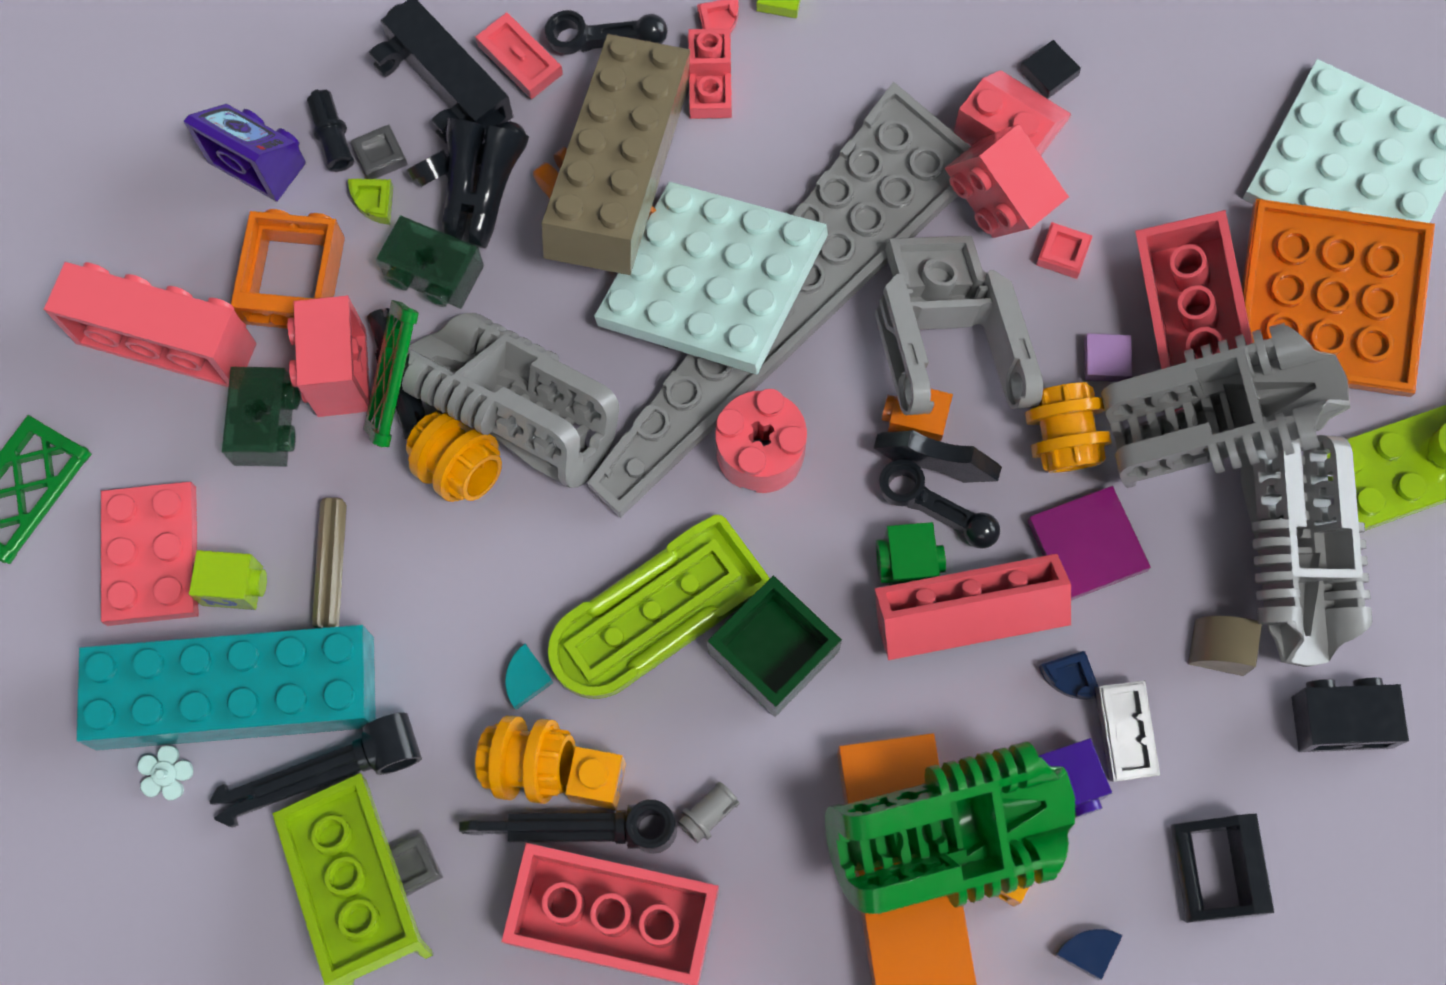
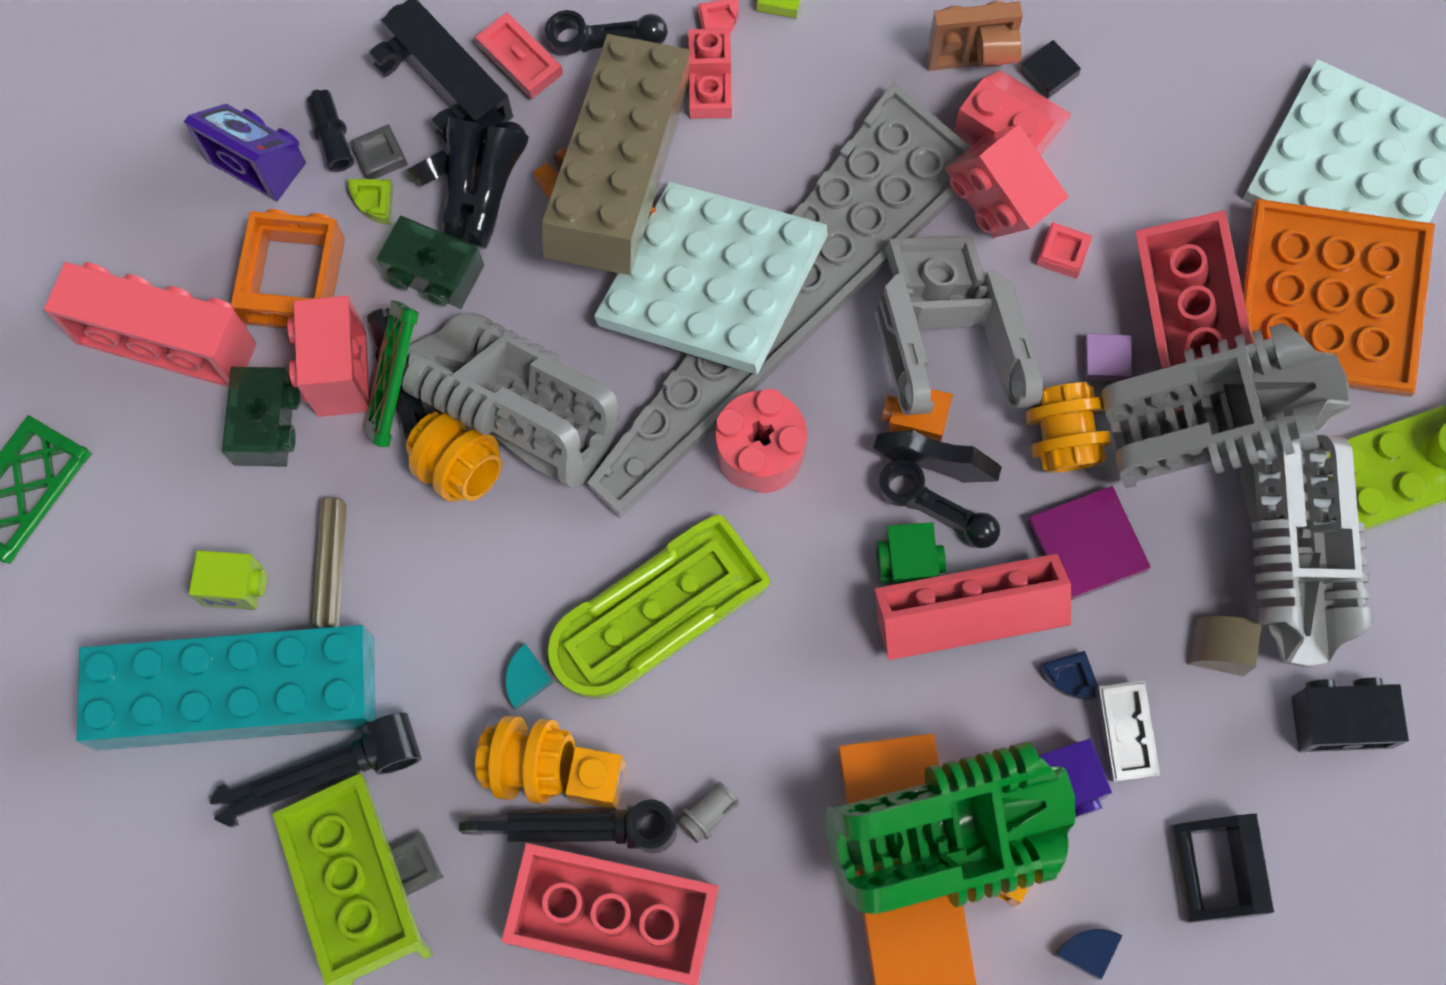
coral plate [101,482,199,626] -> none
light aqua plant [138,746,193,800] -> none
dark green piece [707,575,842,717] -> none
none -> nougat plate [926,1,1023,71]

